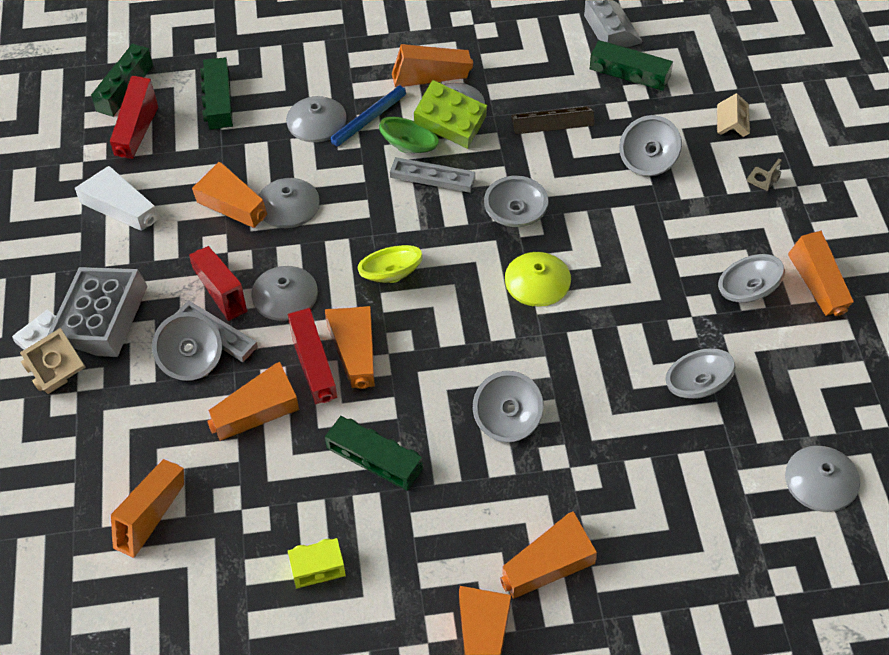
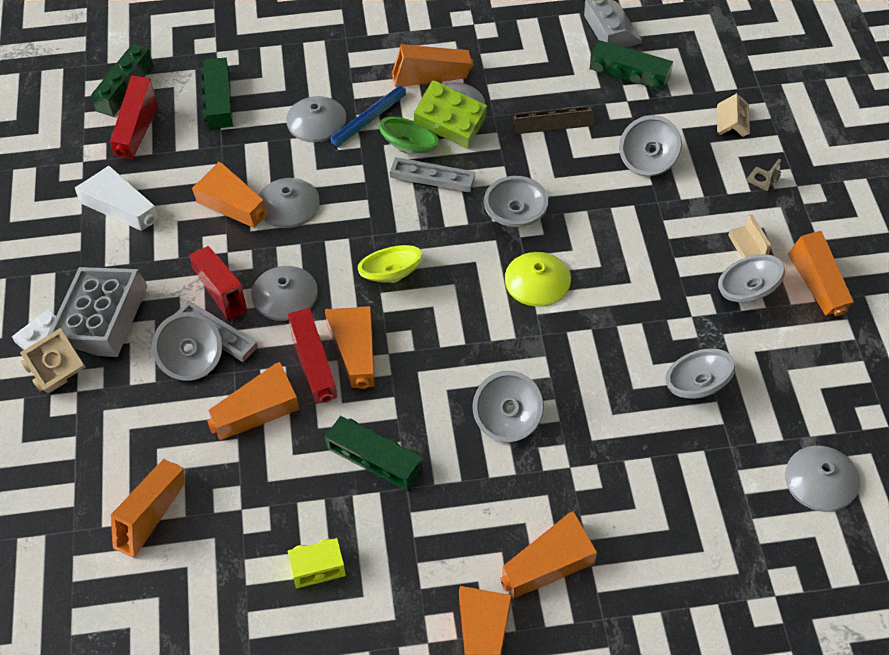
none -> tan panel [728,214,771,259]

